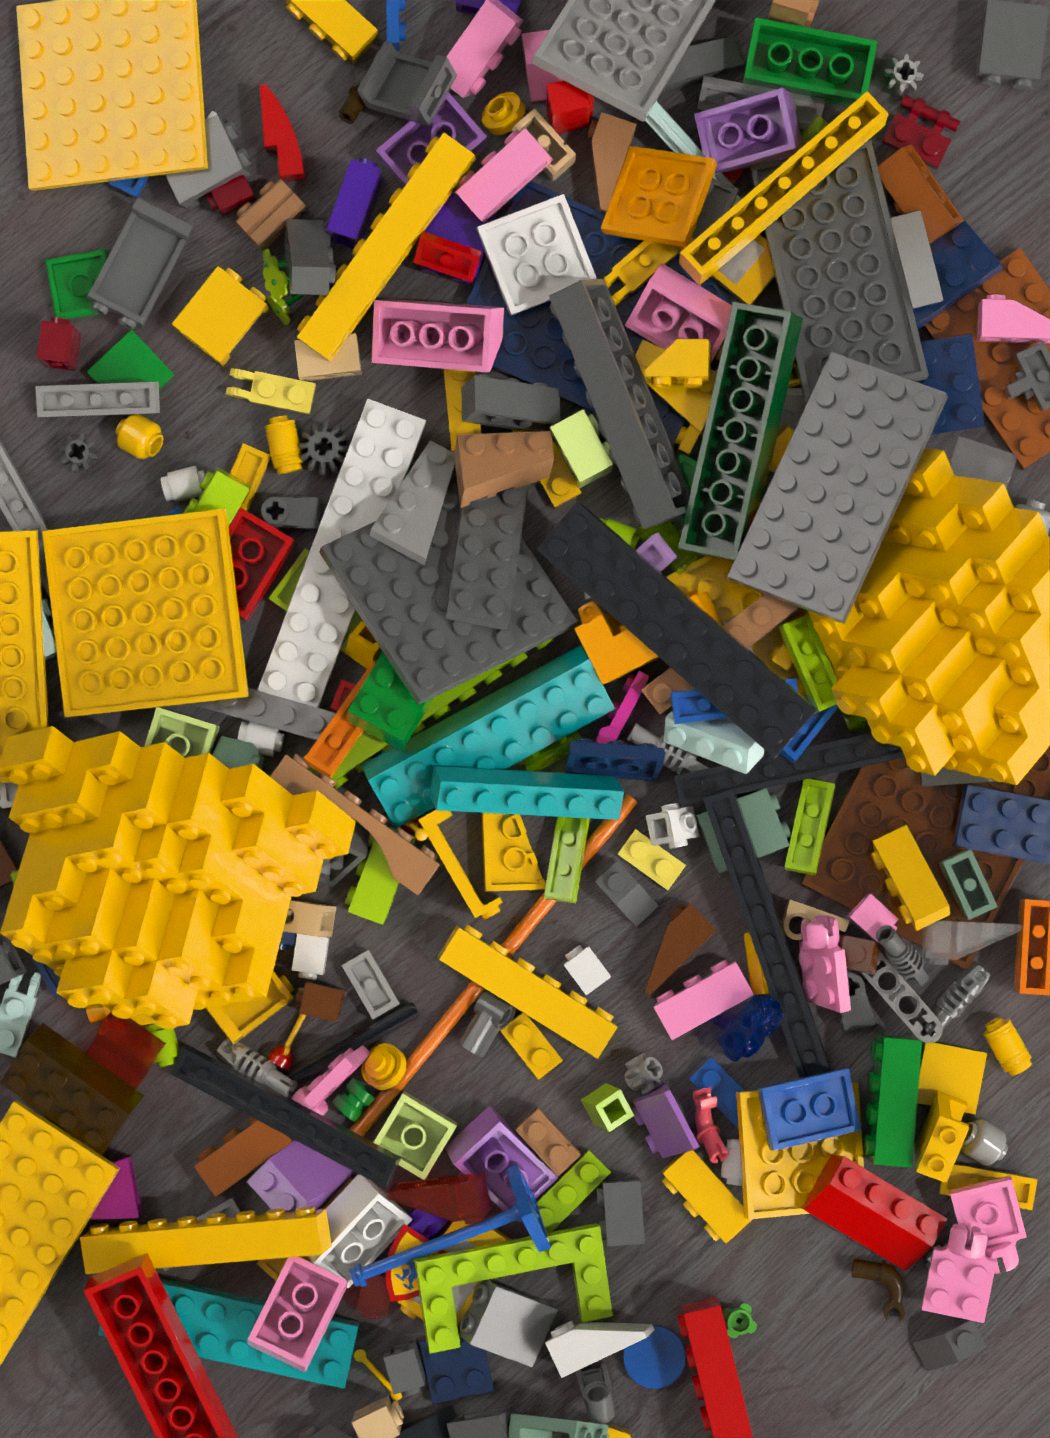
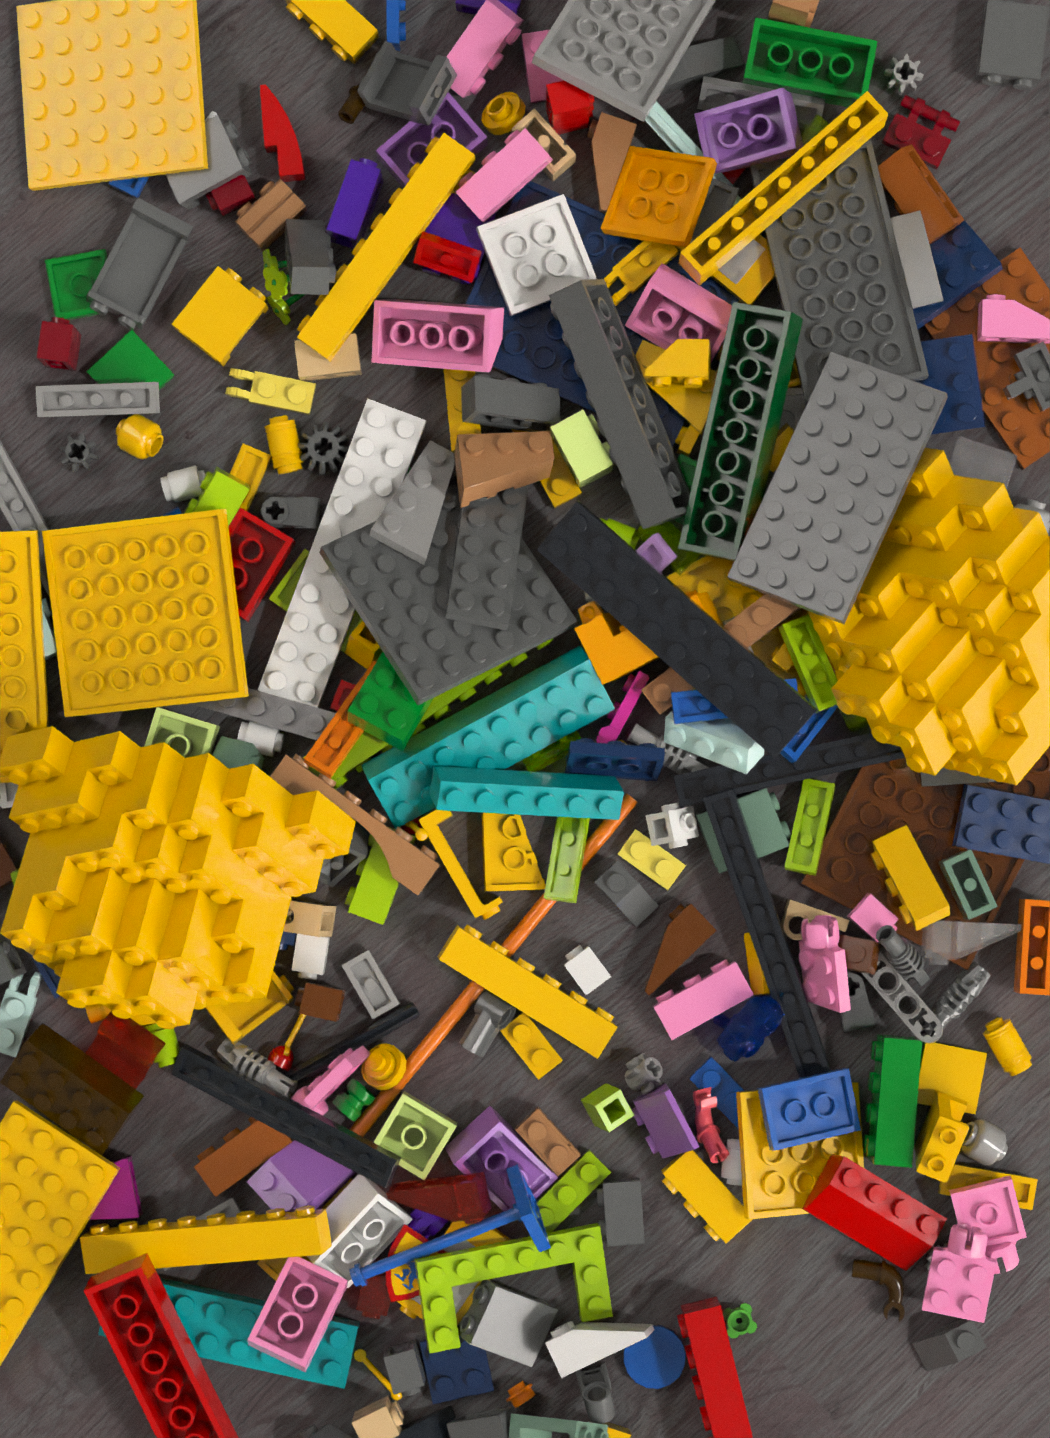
none -> orange plate [506,1381,536,1408]

